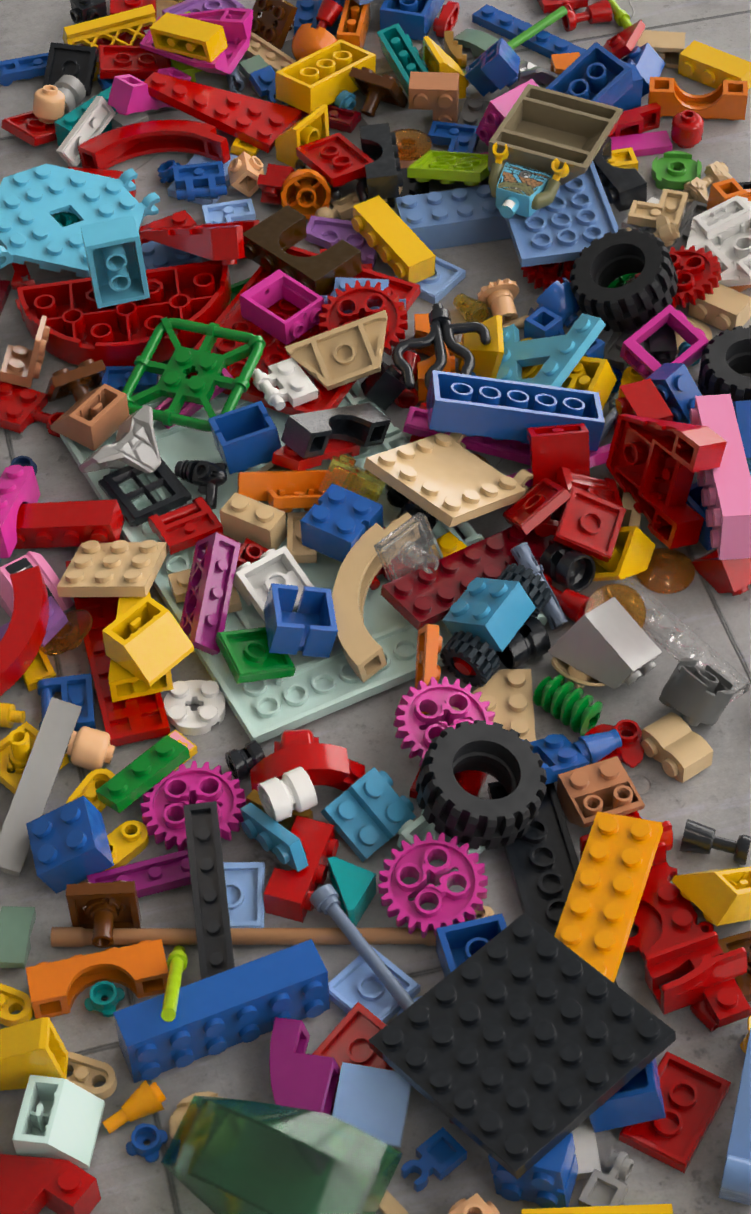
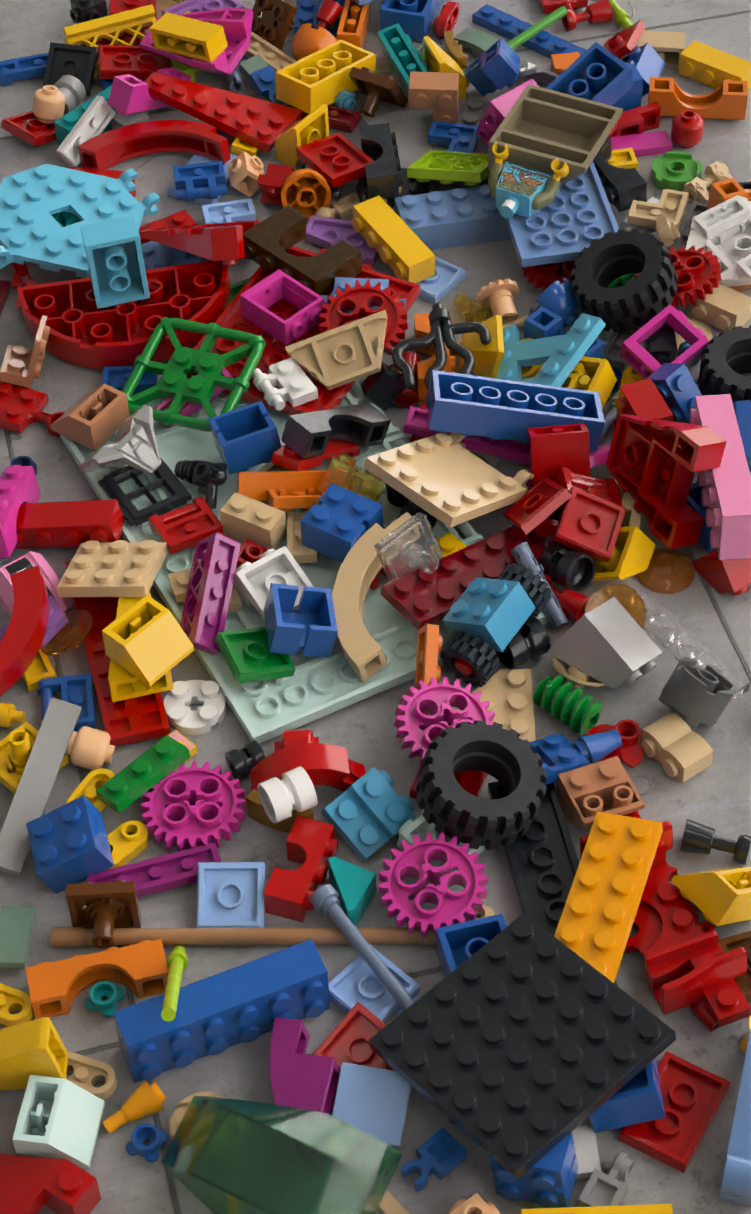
reddish brown plate [45,359,106,402] -> none
blue plate [157,160,180,183] -> none
black plate [183,801,235,980] -> none
dark azure plate [240,802,309,872] -> none
clear orange dish [393,129,432,161] -> none

